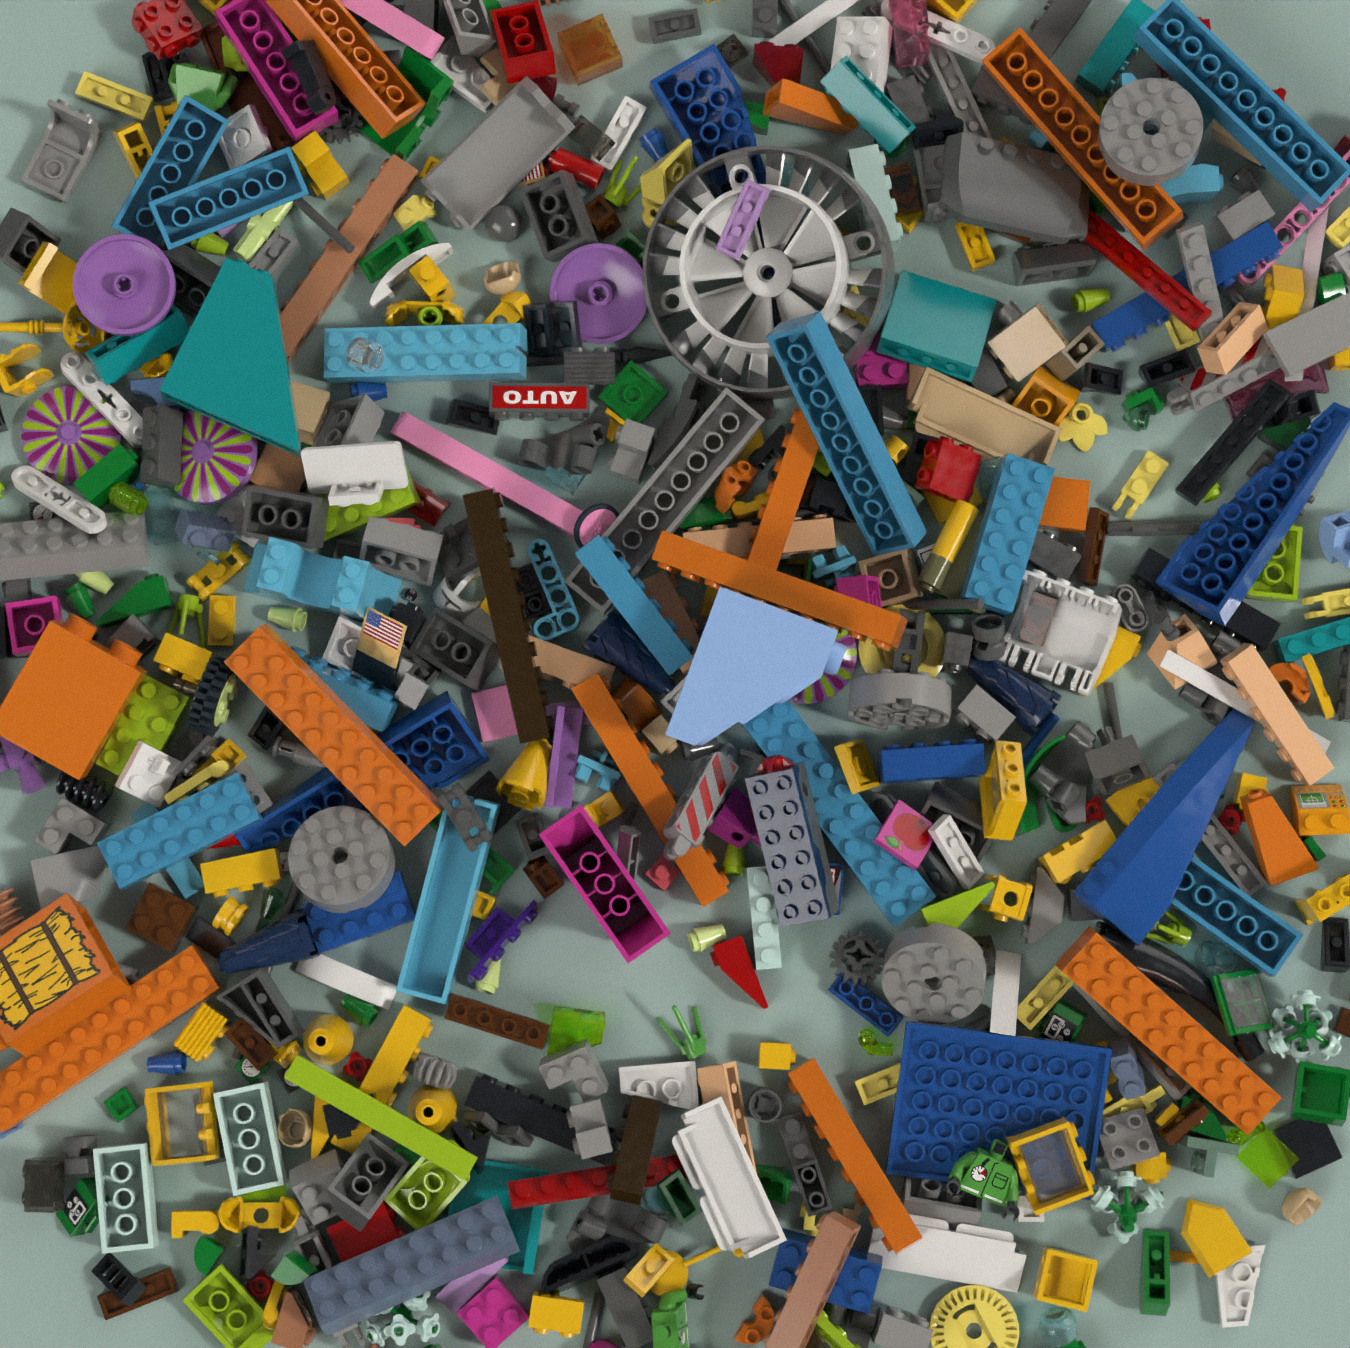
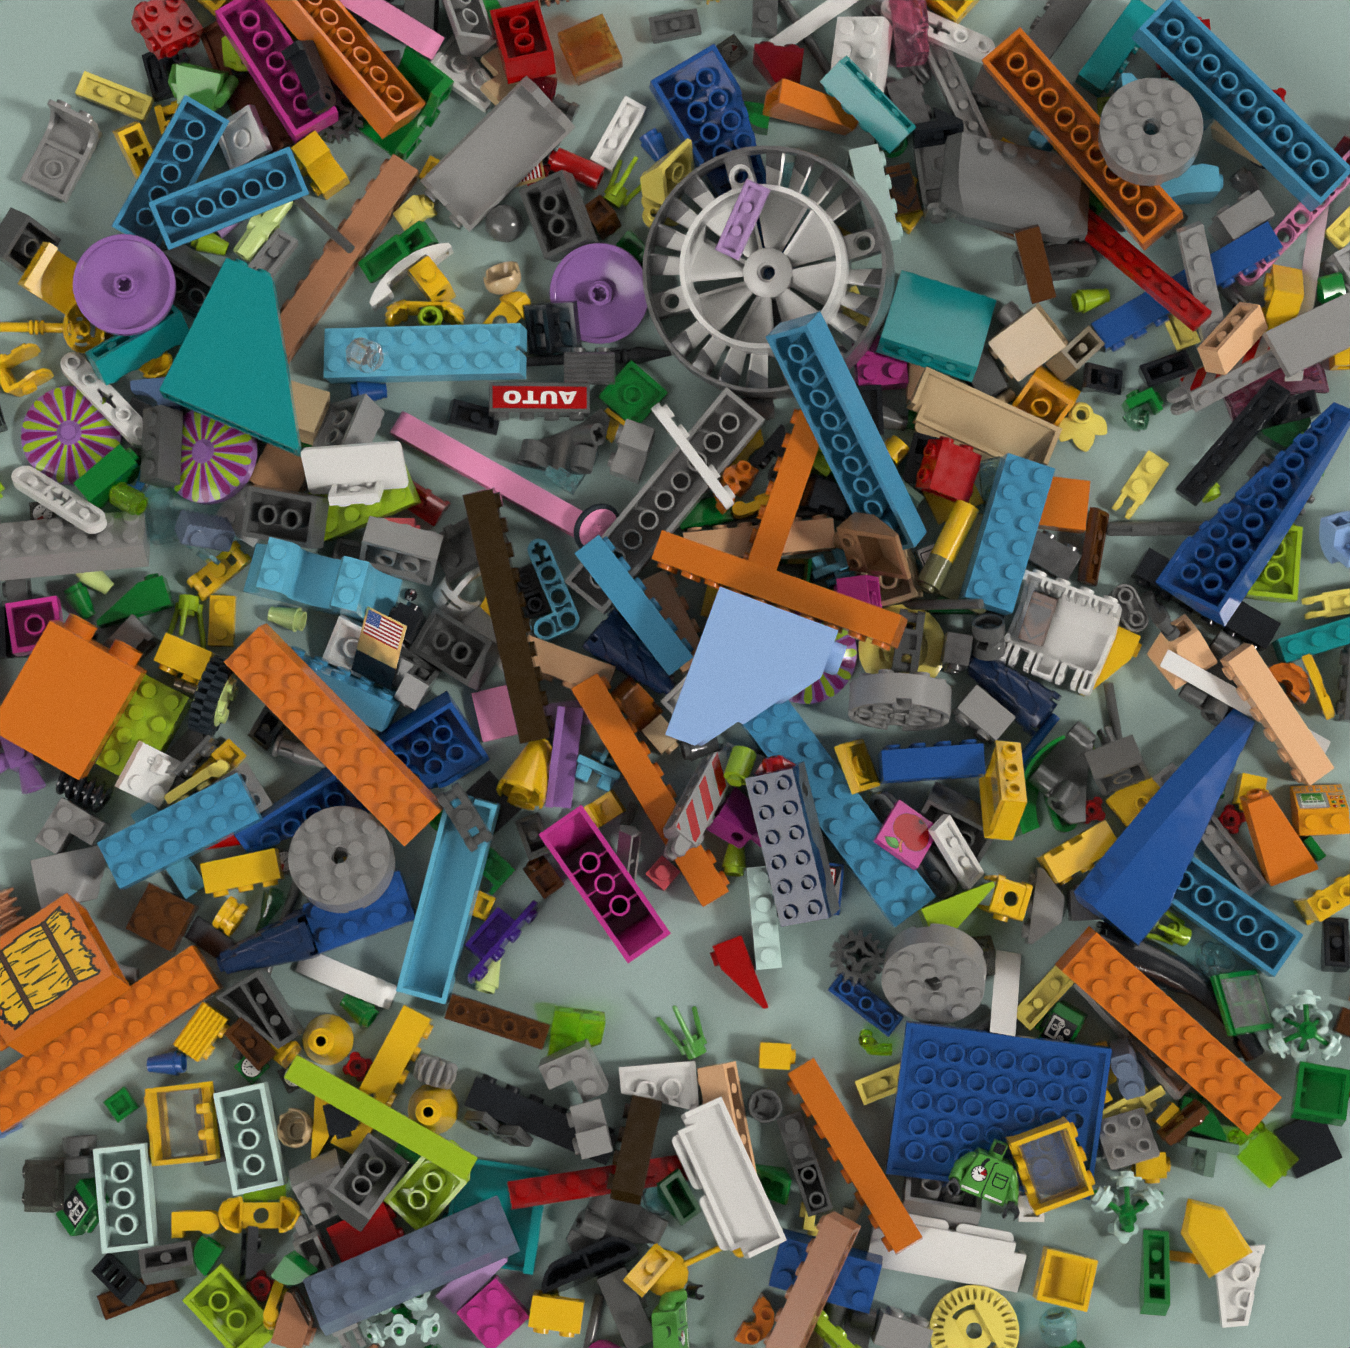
black slope [450,1120,491,1175] -> none
clear smoke tile [567,115,615,161] -> none
dark grey slope [647,373,708,471] -> none
yellowish green cone [687,924,727,953] -> none
yellow plate [954,222,996,272] -> none
tan hair [1282,1187,1322,1225] -> none
none -> flat silver brick [138,1240,197,1285]
none -> white piece [651,403,736,510]
none -> lime brick [724,746,757,787]
none -> medium nougat slope [833,512,911,580]
none -> reddish brown tile [1013,224,1056,304]

